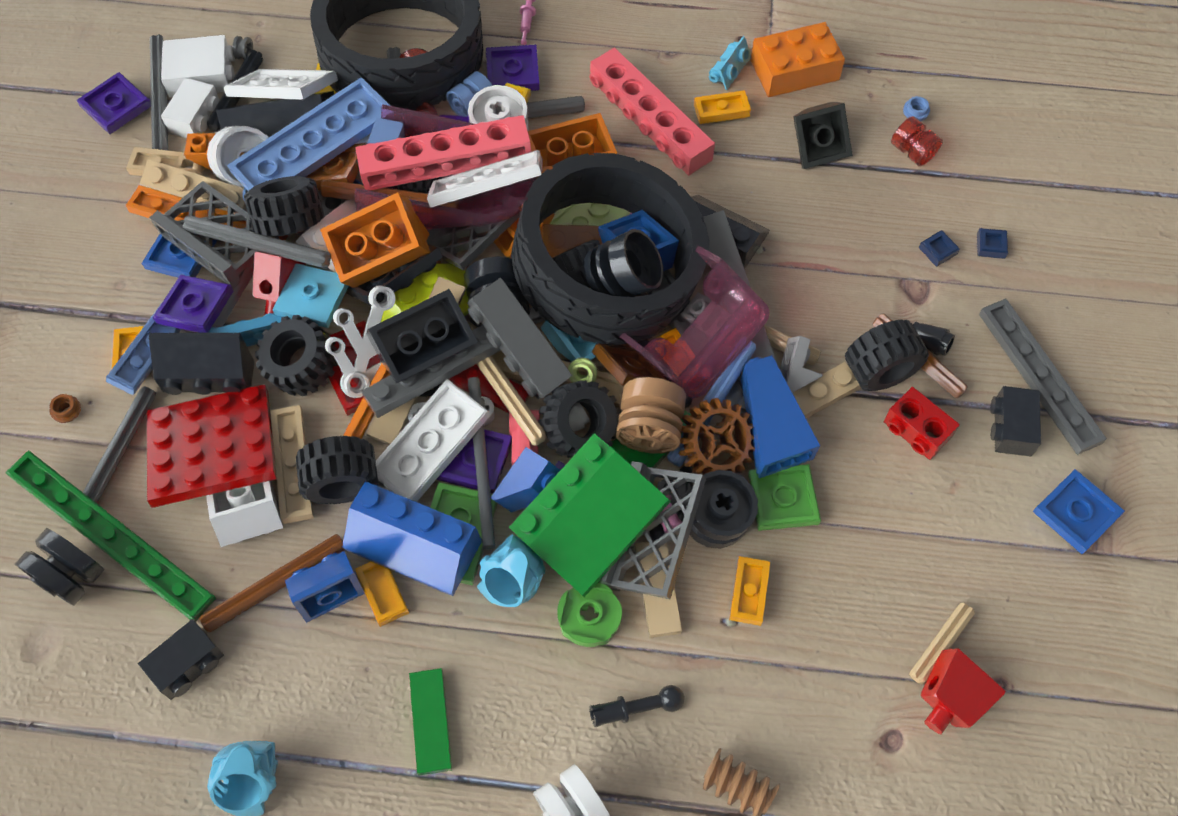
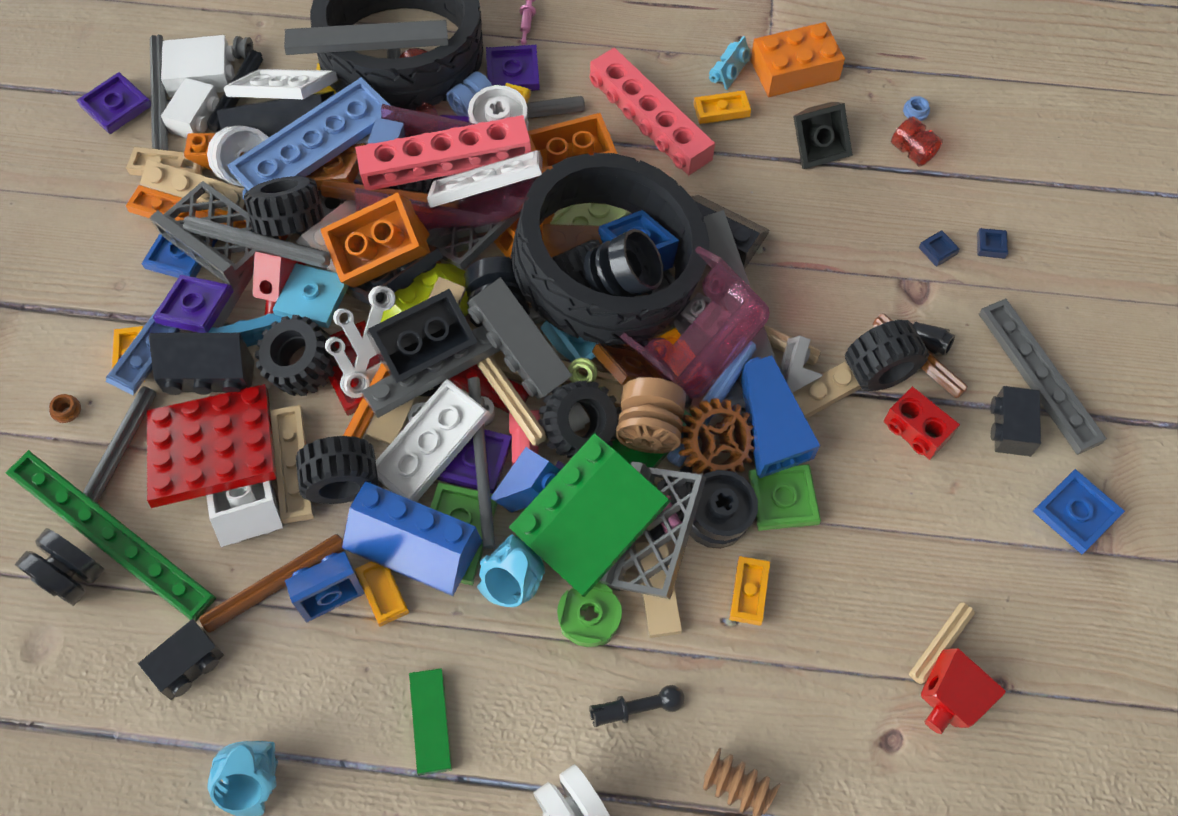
none -> dark grey tile [284,20,448,55]

